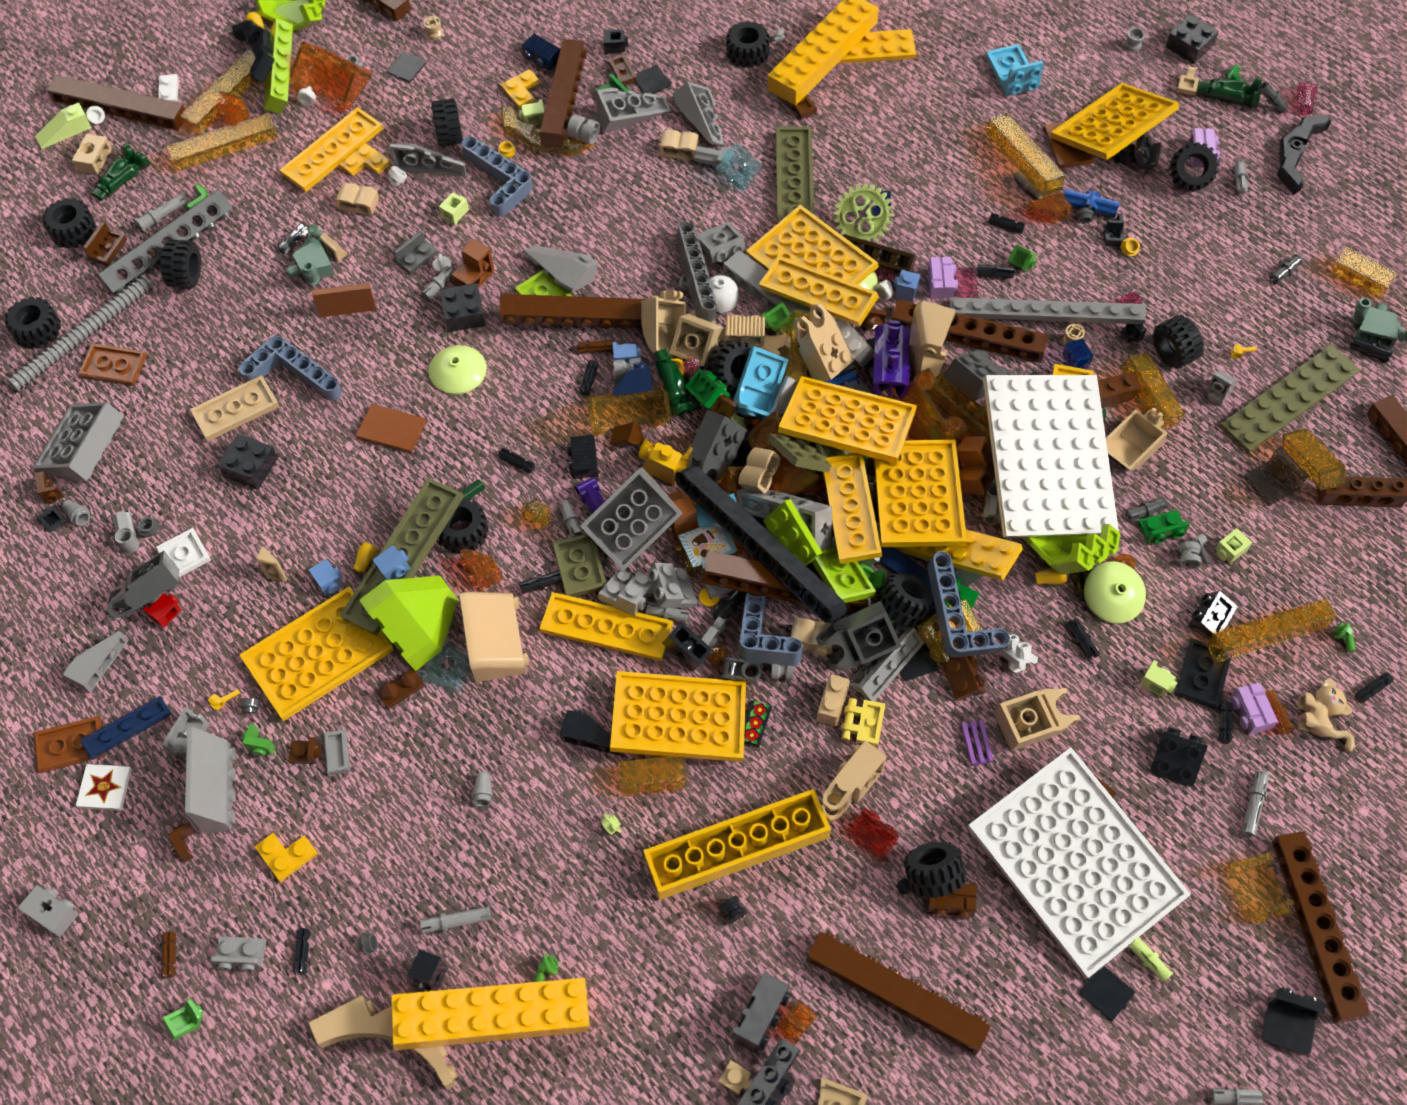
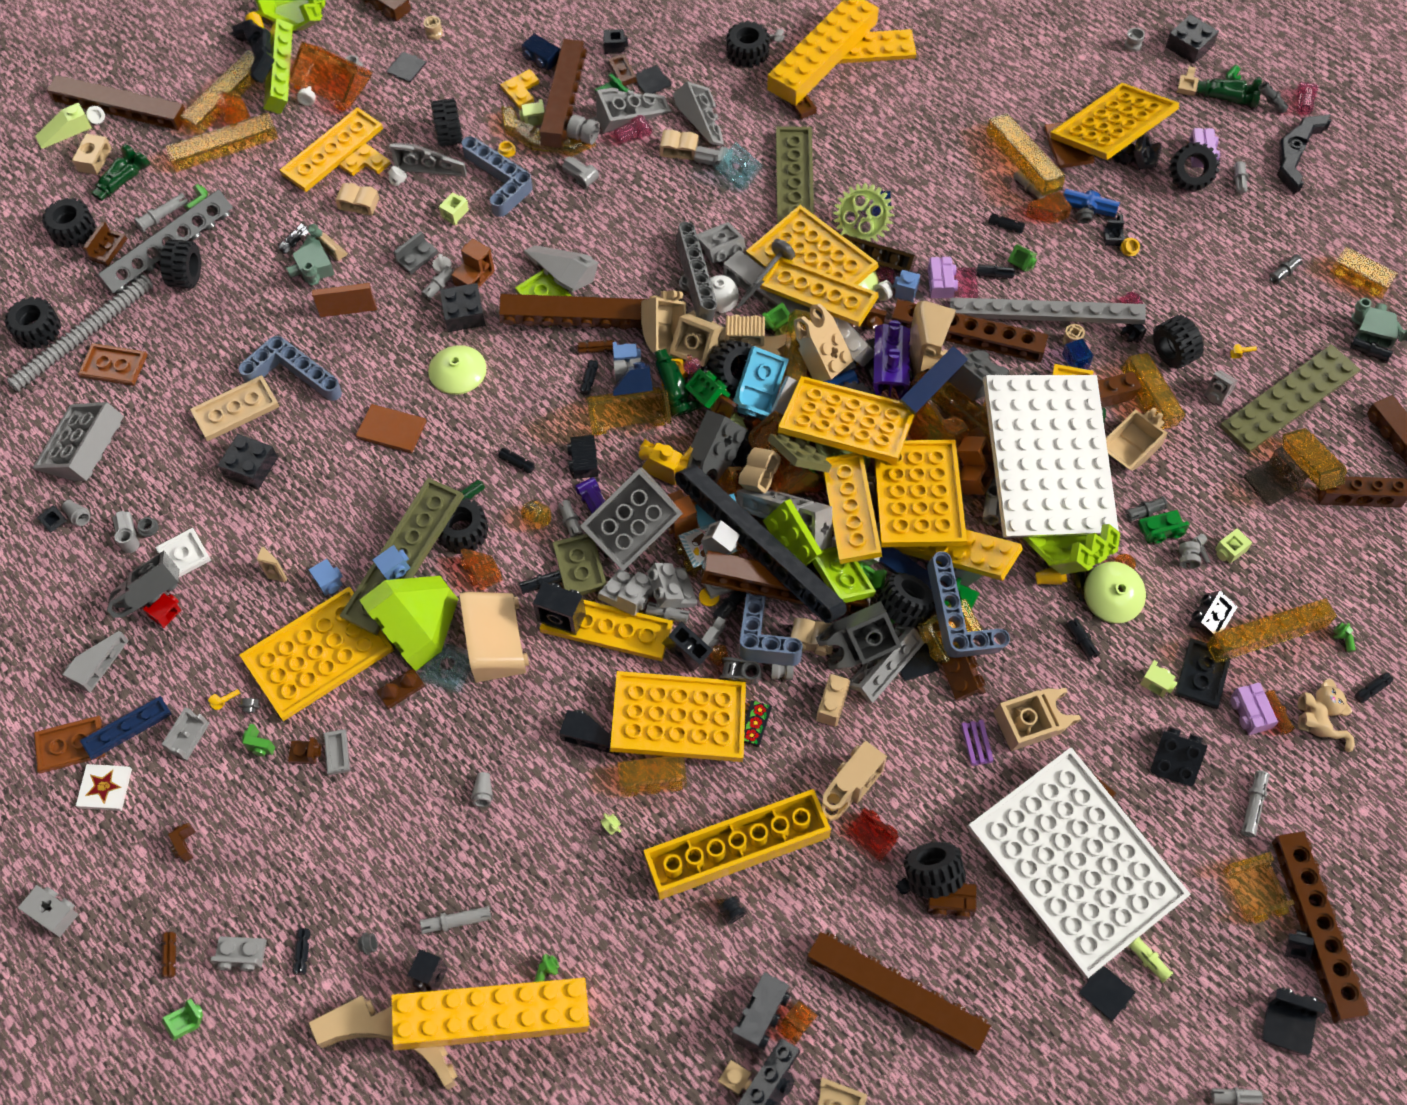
reddish brown bracket [35,471,64,503] -> none
white plate [158,74,179,102] -> none
light grey slope [185,726,236,834] -> none
yellow plate [254,833,318,882] -> none
yellow cone [353,542,378,574] -> none
reddish brown tile [610,421,644,447] -> none
light yellow plate [840,698,885,747] -> none
medium azure bracket [986,44,1044,96] -> none
white hips [998,634,1038,673] -> none
black axle [1219,701,1233,744] -> none
none -> black brick [533,582,586,635]
none -> light grey piece [562,156,599,189]
none -> clear pink piece [614,115,653,144]
none -> light grey slope [701,520,740,555]
none -> dark grey piece [736,239,796,309]
none -> dark blue tile [899,346,968,415]
none -> black tile [1285,930,1314,962]

